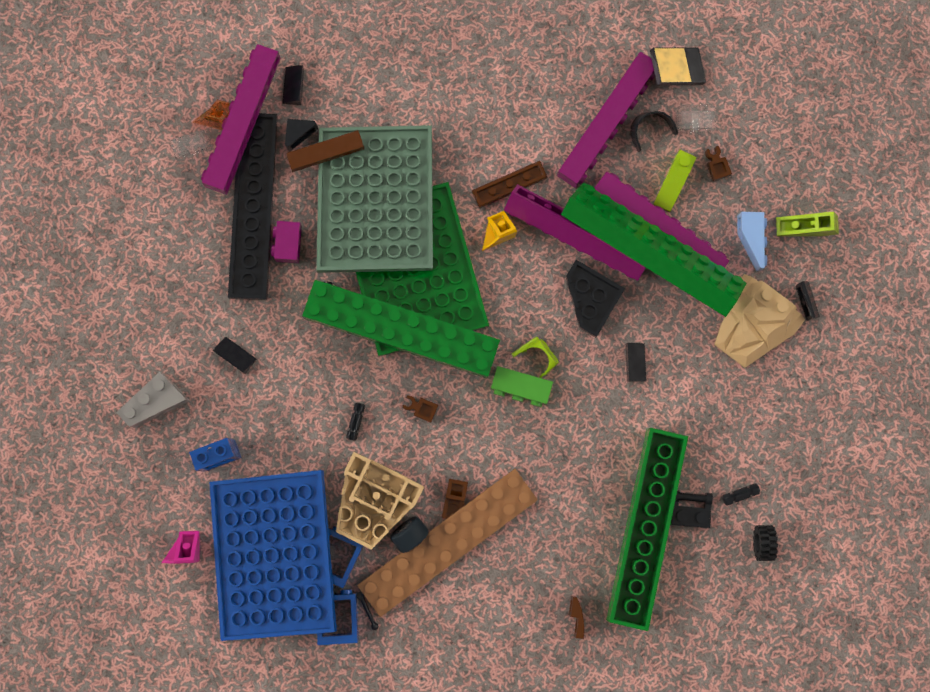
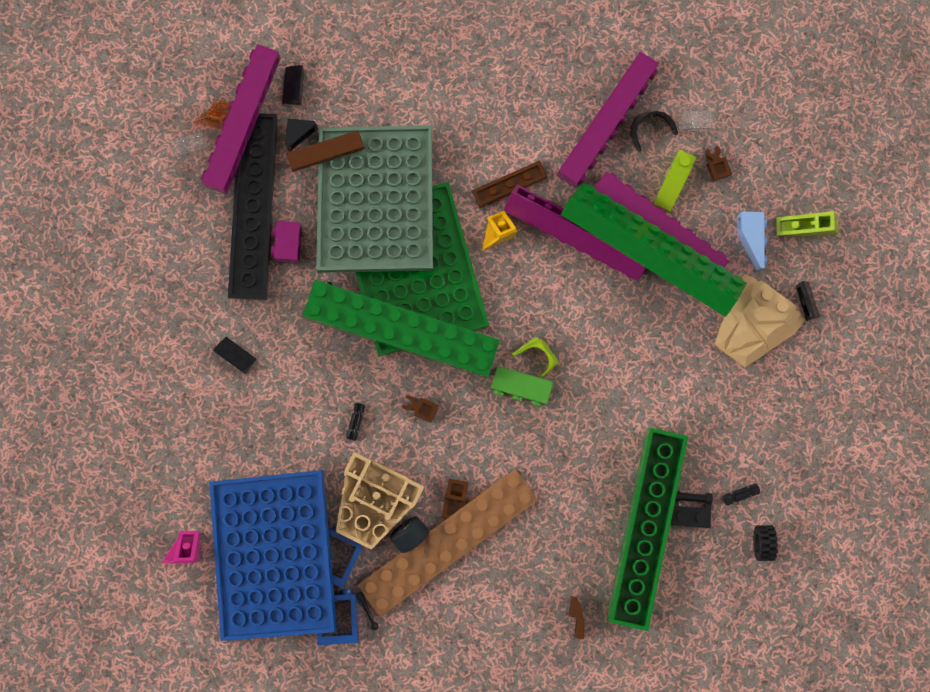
light grey wedge [116,372,191,428] -> none
blue window [189,438,242,472] -> none
black plate [566,260,625,338] -> none
black slope [625,343,646,382] -> none
tile [650,47,706,86] -> none

